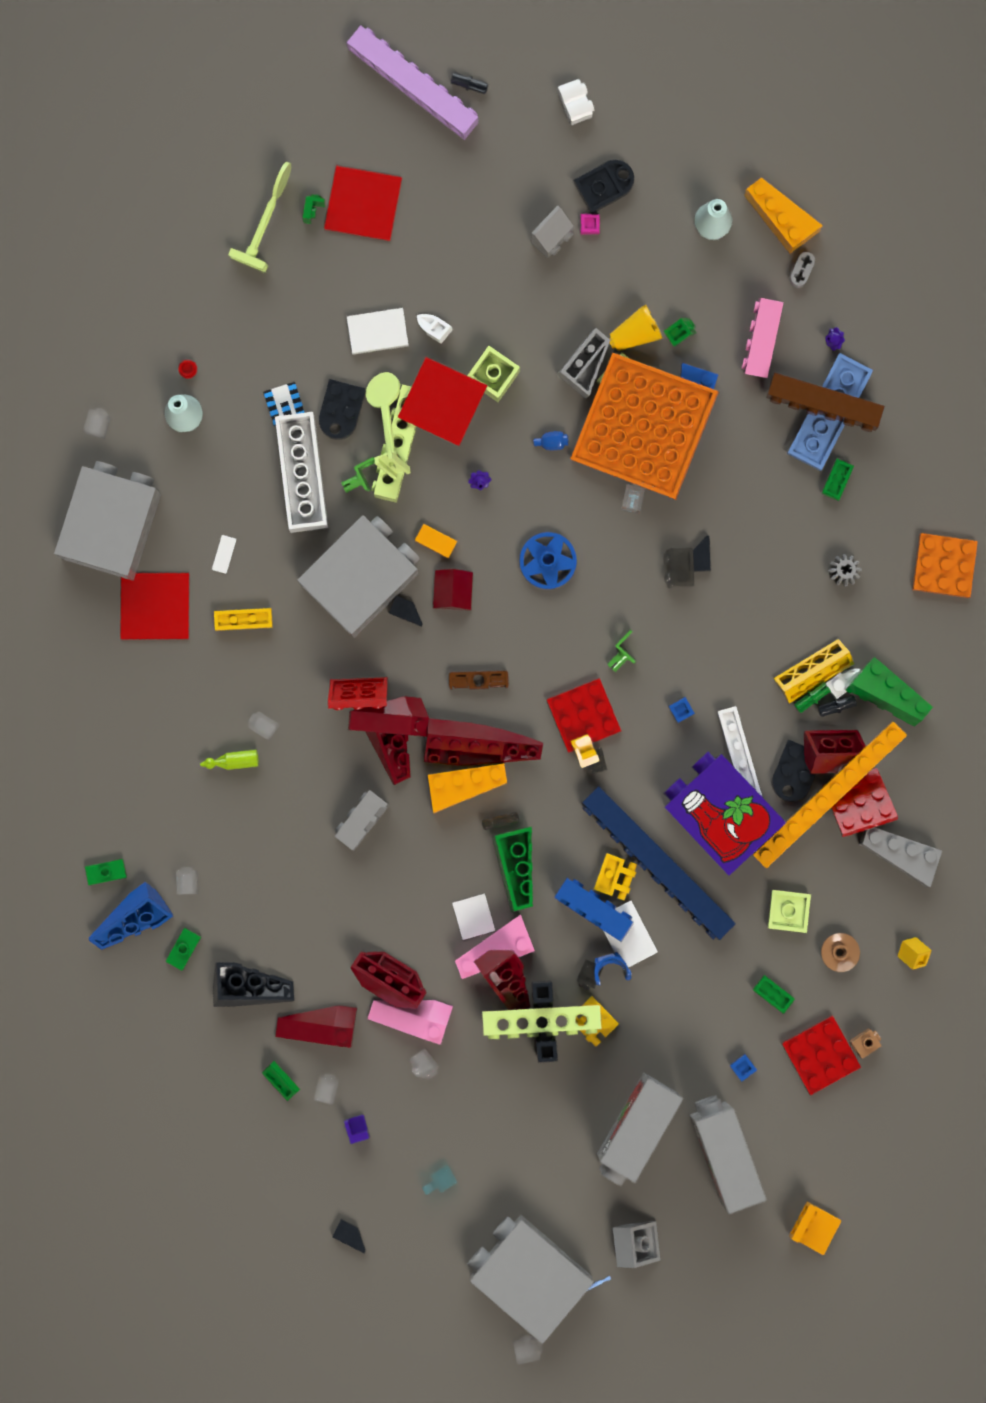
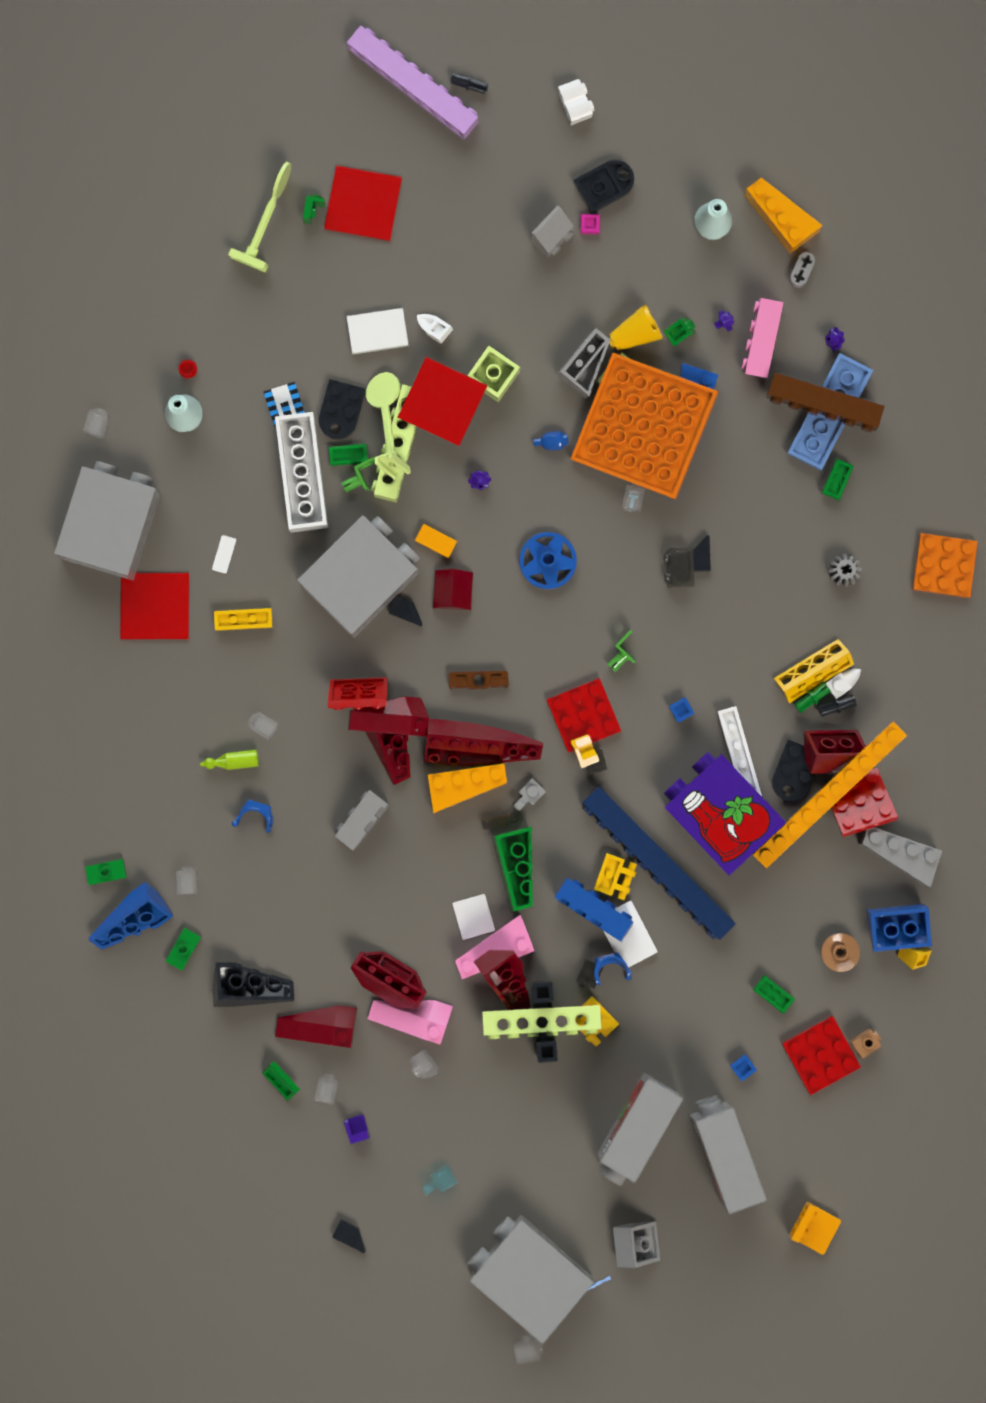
yellowish green plate [767,890,811,933] -> none
green wedge [845,657,933,727] -> none
none -> blue helmet [232,799,273,833]
none -> green tile [329,444,368,467]
none -> light grey plate [514,778,546,811]
none -> dark purple plant [714,310,735,332]
none -> blue slope [867,904,932,952]

